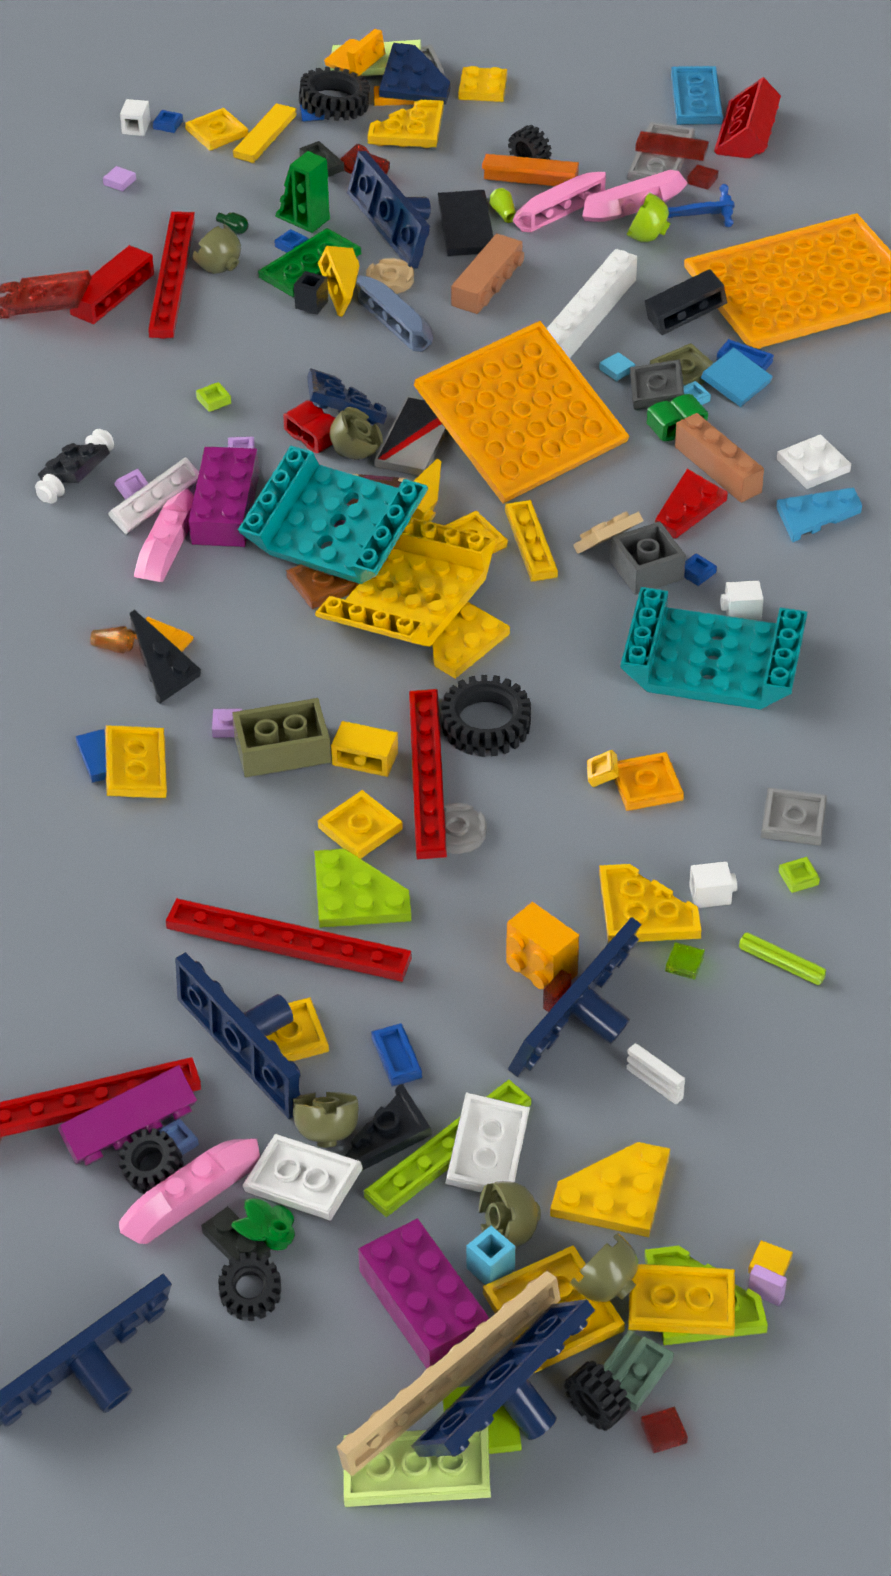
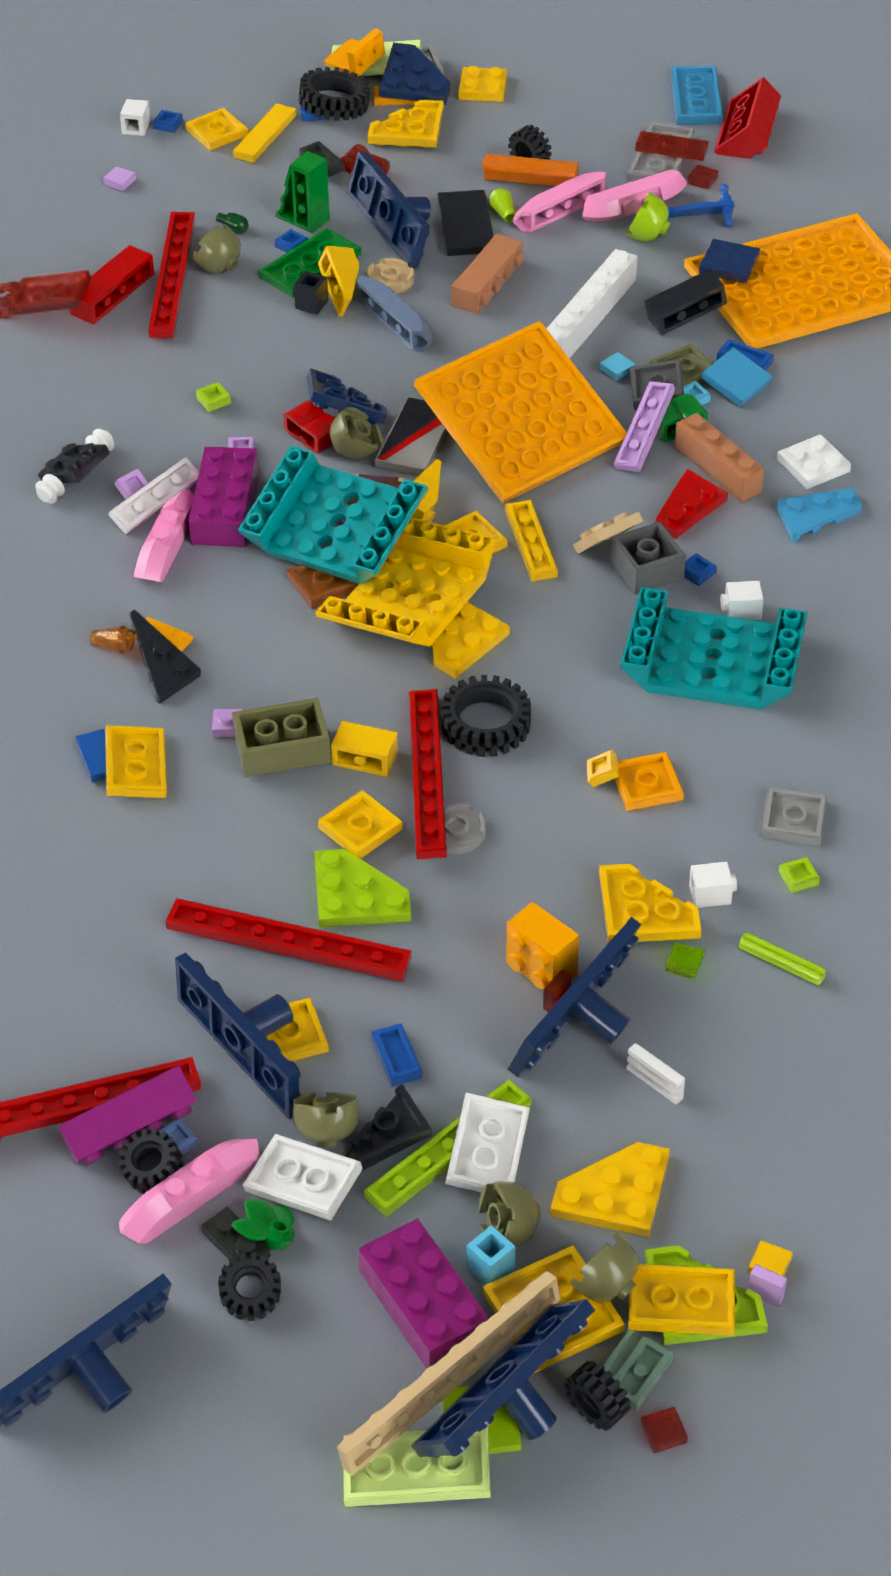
none -> lavender tile [614,381,675,472]
none -> dark blue tile [699,239,760,283]

